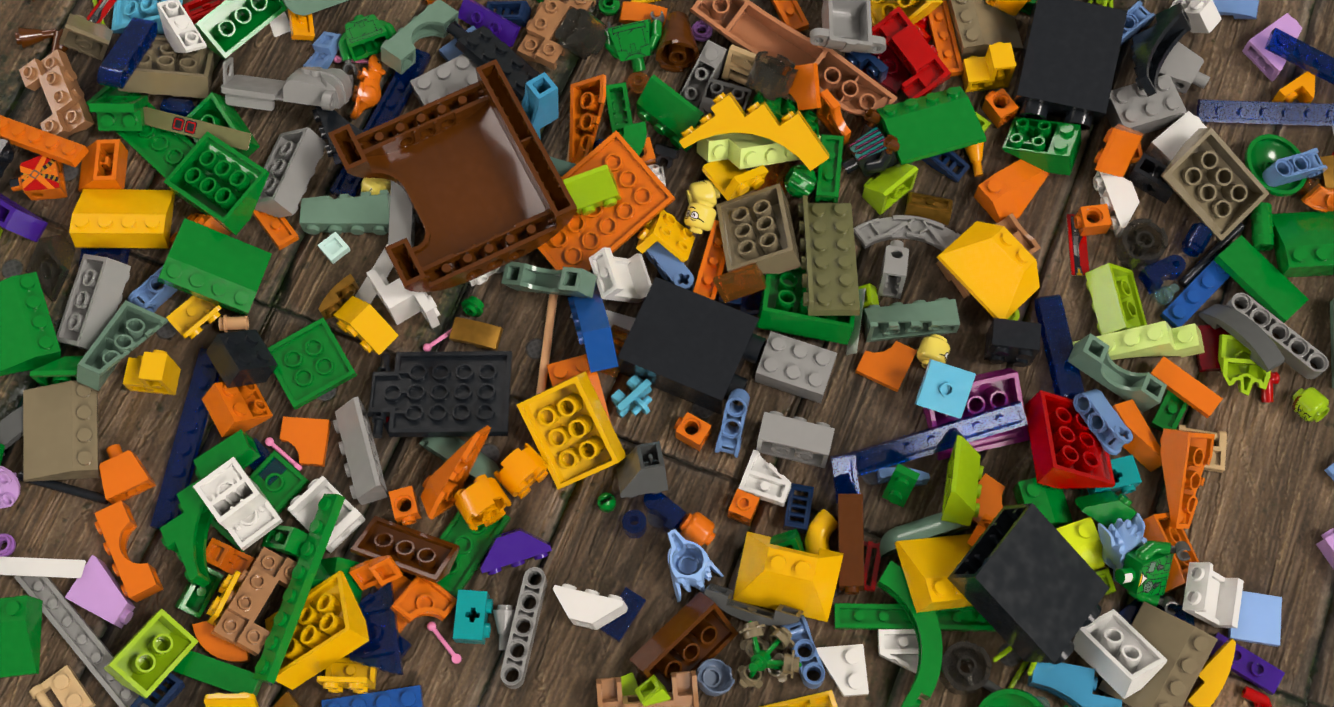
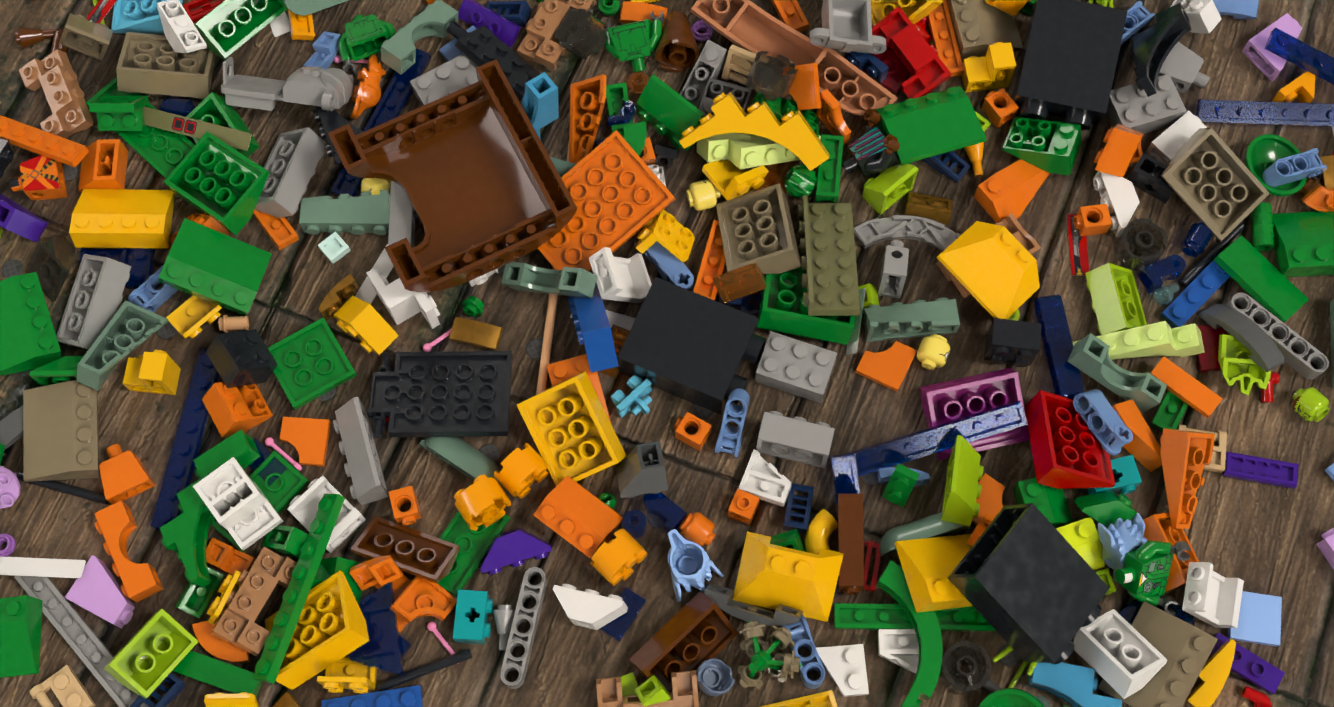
clear blue beam [97,17,158,89] -> none
orange wedge [420,425,491,520] -> none
lime slope [563,164,621,215] -> none
light yellow head [684,200,717,235] -> none
medium azure plate [915,359,976,419] -> none
none -> clear blue plate [125,248,155,289]
none -> black bar [376,649,473,691]
none -> orange slope [534,476,624,558]
none -> light orange brick [590,528,648,586]
none -> clear blue arm [607,101,636,127]
none -> dark purple plate [1222,451,1298,489]

